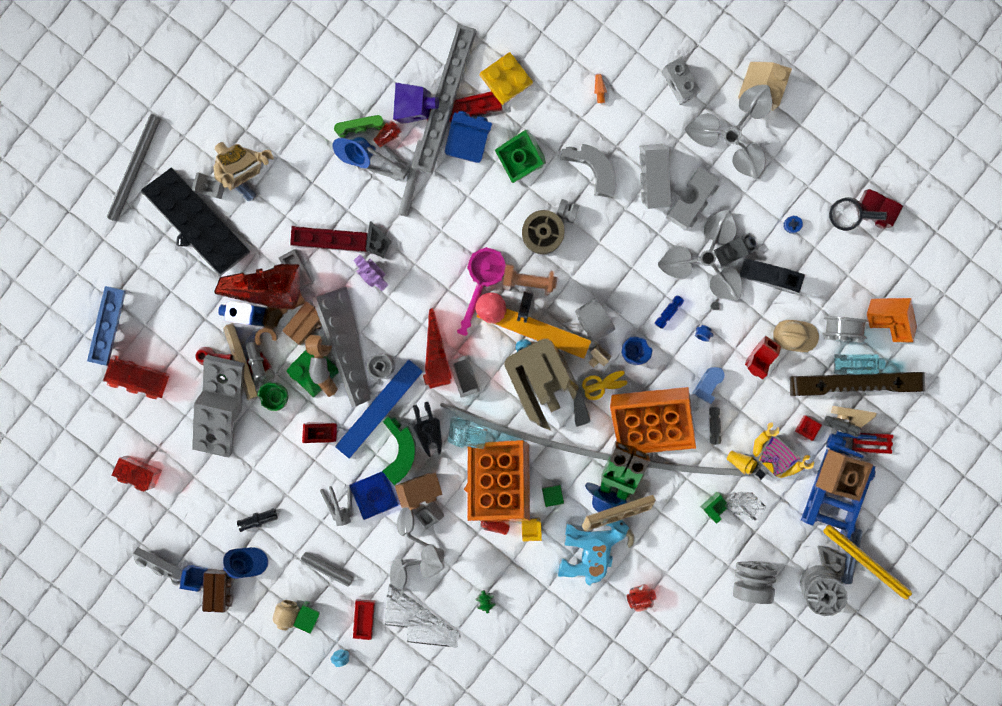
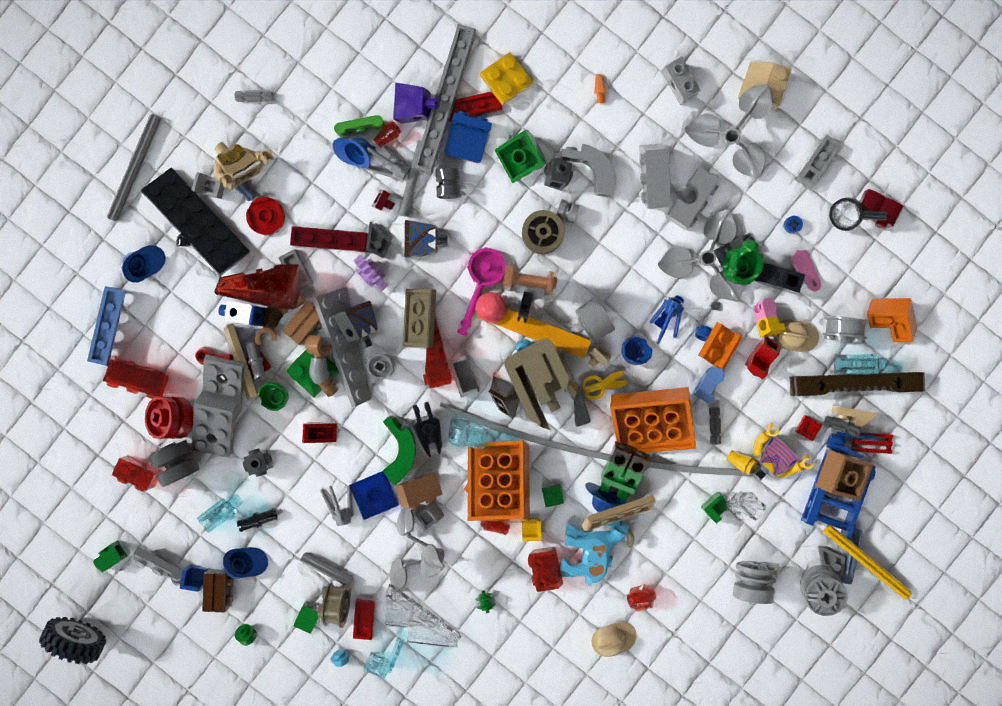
tan head [272,600,300,631] -> none
blue tile [335,359,424,459] -> none
none -> black wheel [39,617,107,664]
none -> green brick [93,540,128,573]
none -> blue piece [121,245,166,283]
none -> red wheel [144,396,194,439]
none -> dark grey wheel [148,440,201,488]
none -> clear light blue torso [197,493,243,533]
none -> light grey axle [234,90,273,102]
none -> green wheel [235,624,257,646]
none -> dark grey brick [243,448,273,477]
none -> red tile [246,197,285,235]
none -> dark tan wheel [318,583,351,628]
none -> dark grey torso [333,300,378,349]
none -> clear light blue bracket [363,631,404,679]
none -> dark red tile [371,190,395,211]
none -> dark tan tile [402,289,437,348]
none -> torso [404,220,448,258]
none -> dark grey wheel [435,168,461,199]
none -> dark brown slope [488,376,520,419]
none -> clear red brick [528,546,563,592]
none -> dark grey brick [544,158,573,191]
none -> tan piece [591,622,636,657]
none -> blue plant [649,297,684,344]
none -> orange bracket [698,322,742,370]
none -> green piece [721,240,764,286]
none -> leg [753,298,786,337]
none -> bright pink piece [790,250,821,292]
none -> light grey plate [794,134,842,190]

